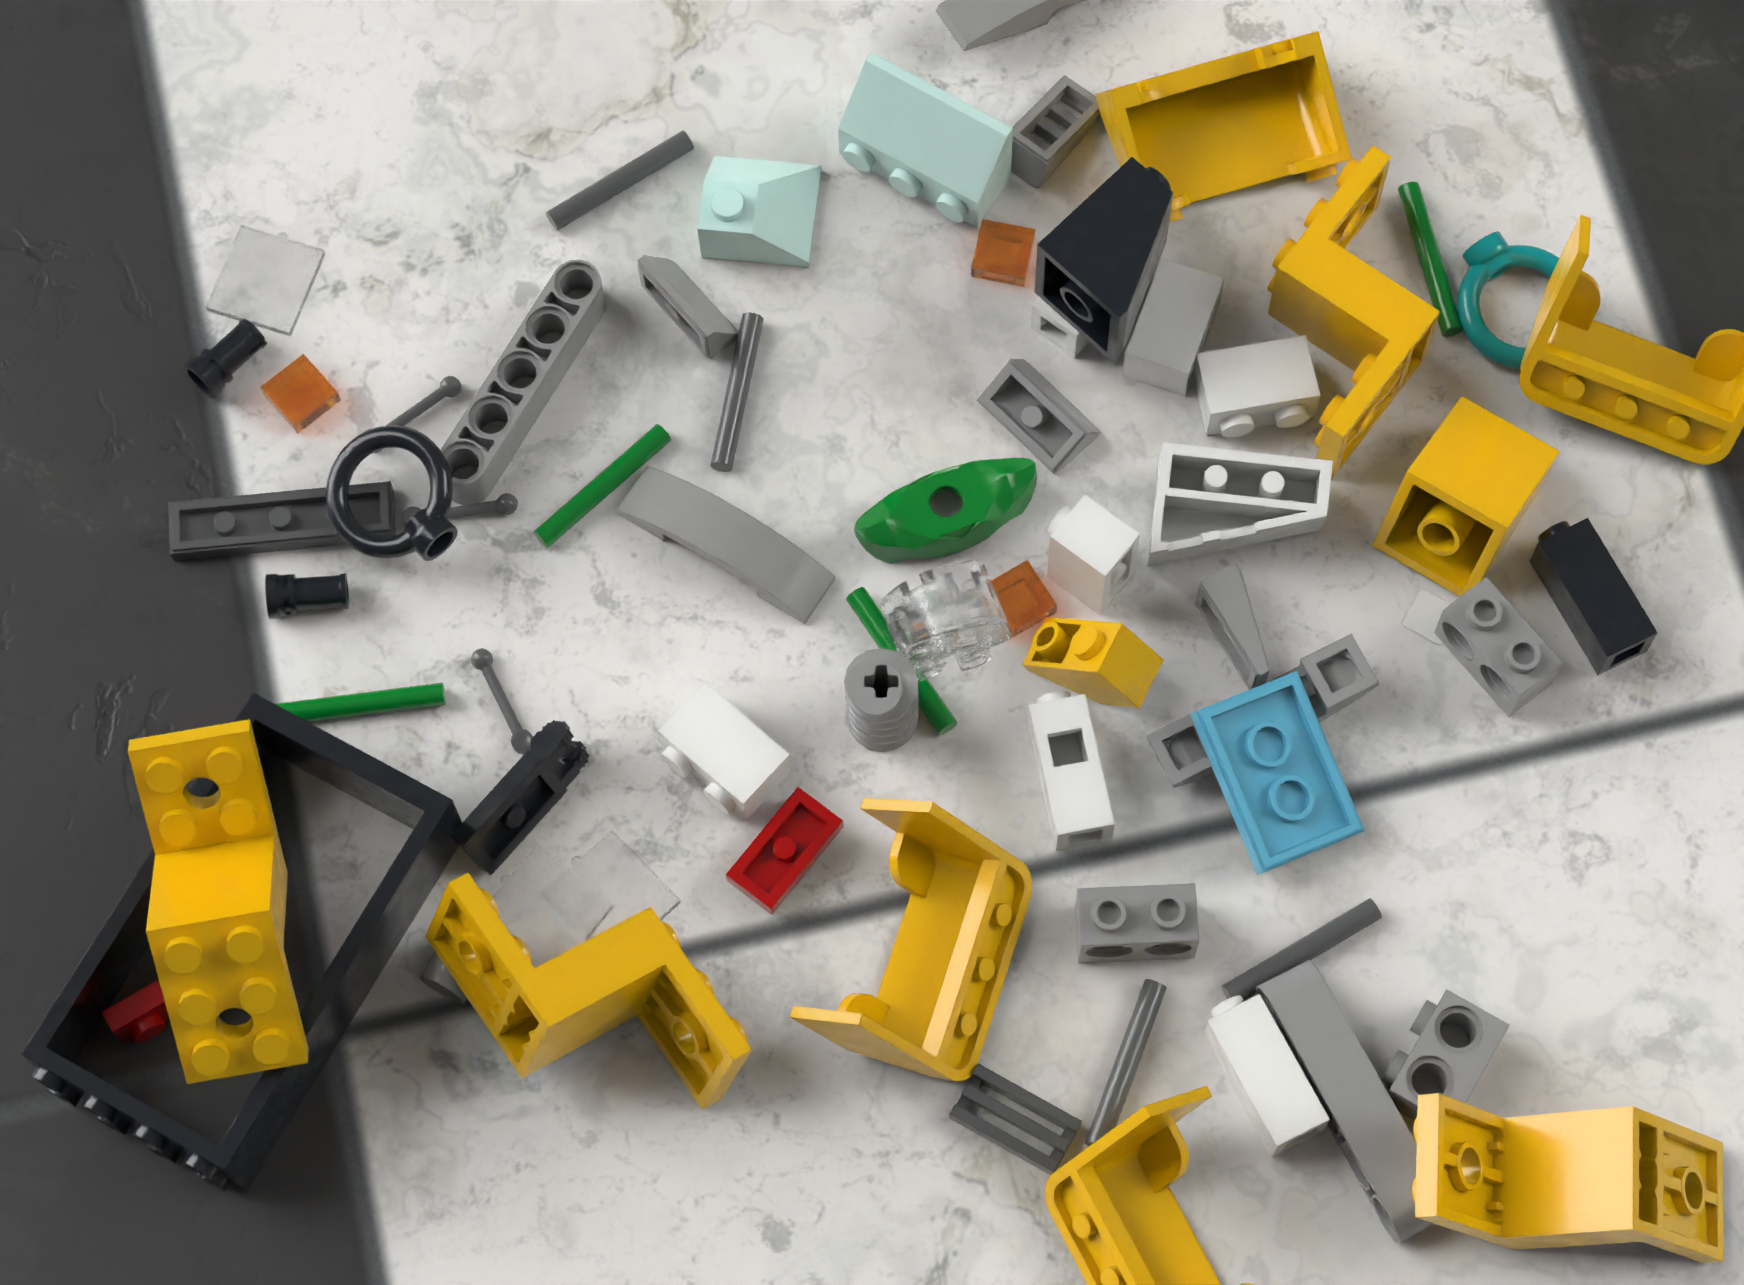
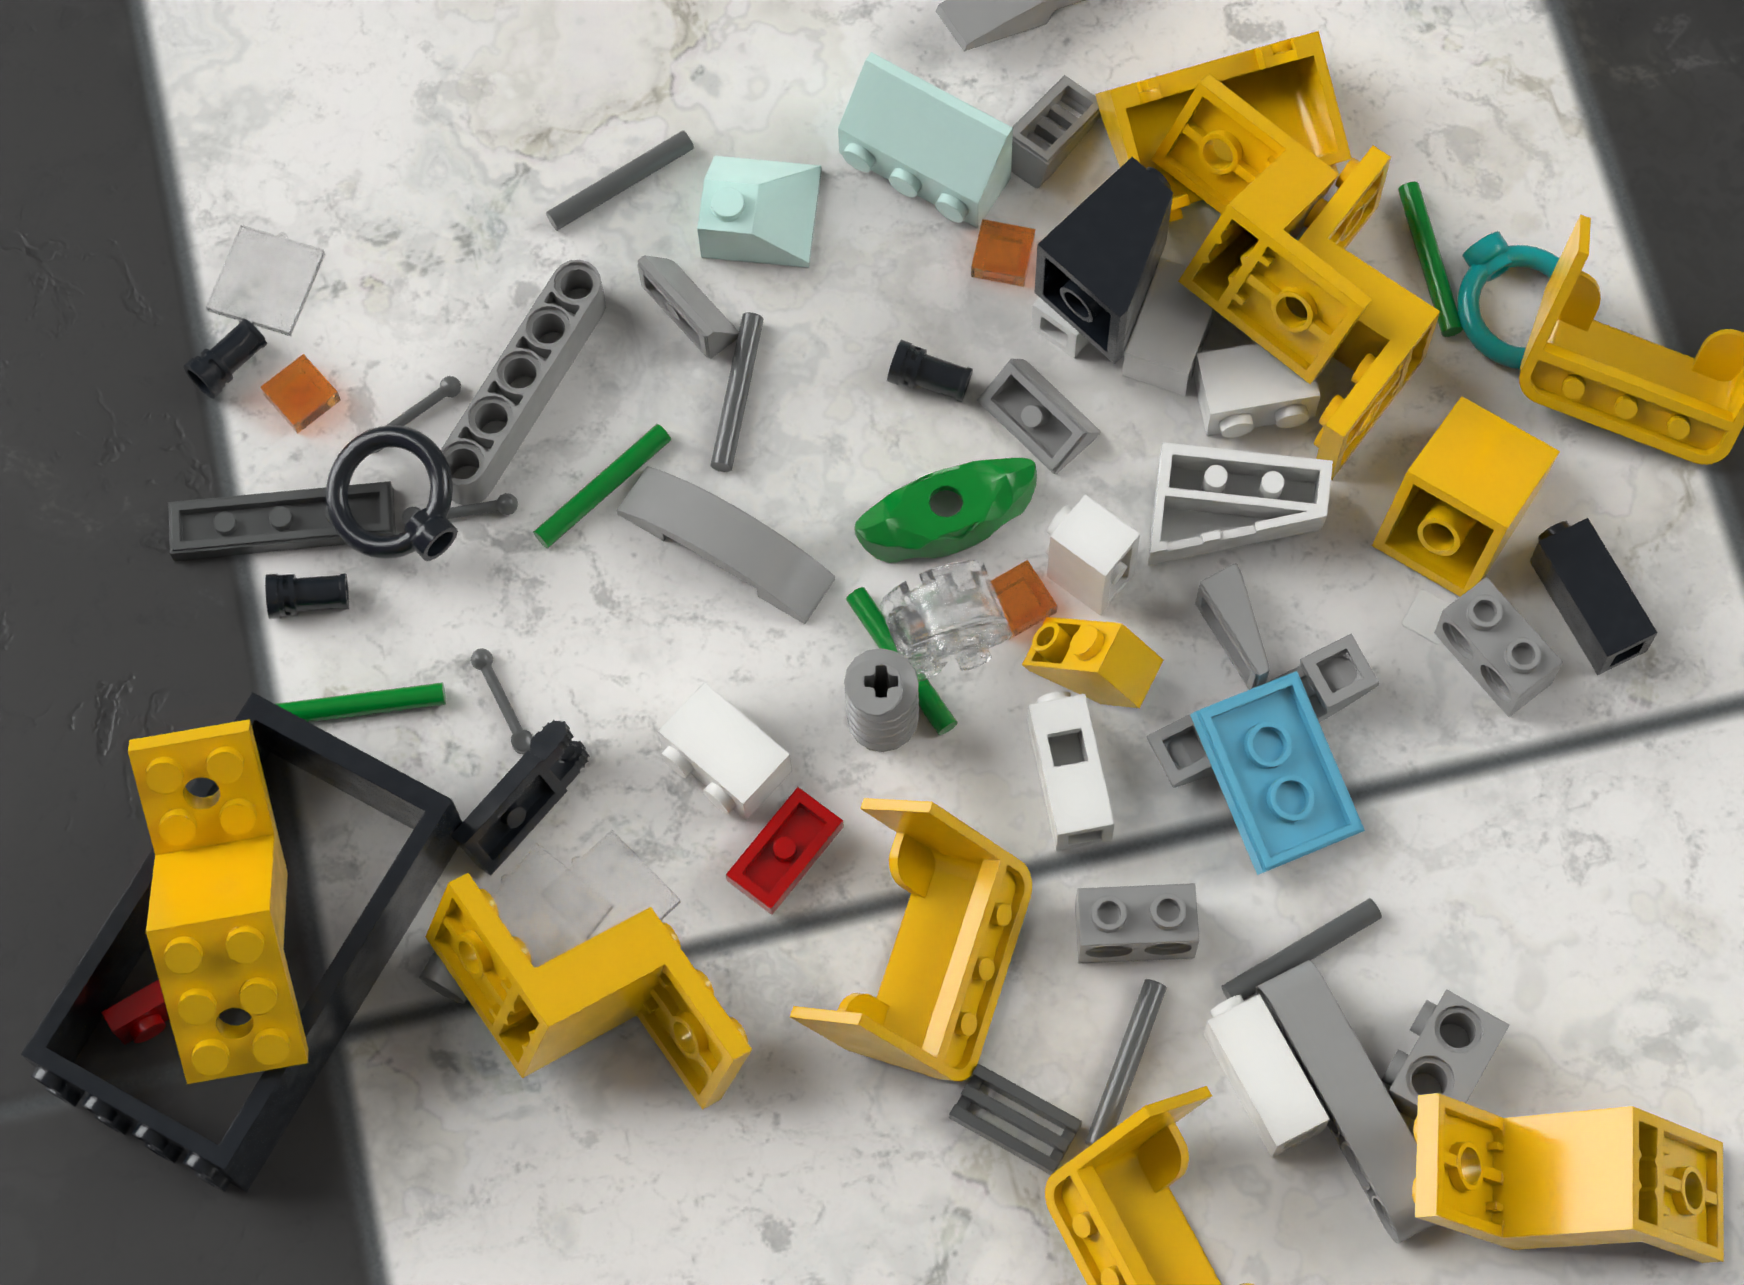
none -> black pin [887,339,973,402]
none -> yellow bracket [1151,74,1373,384]

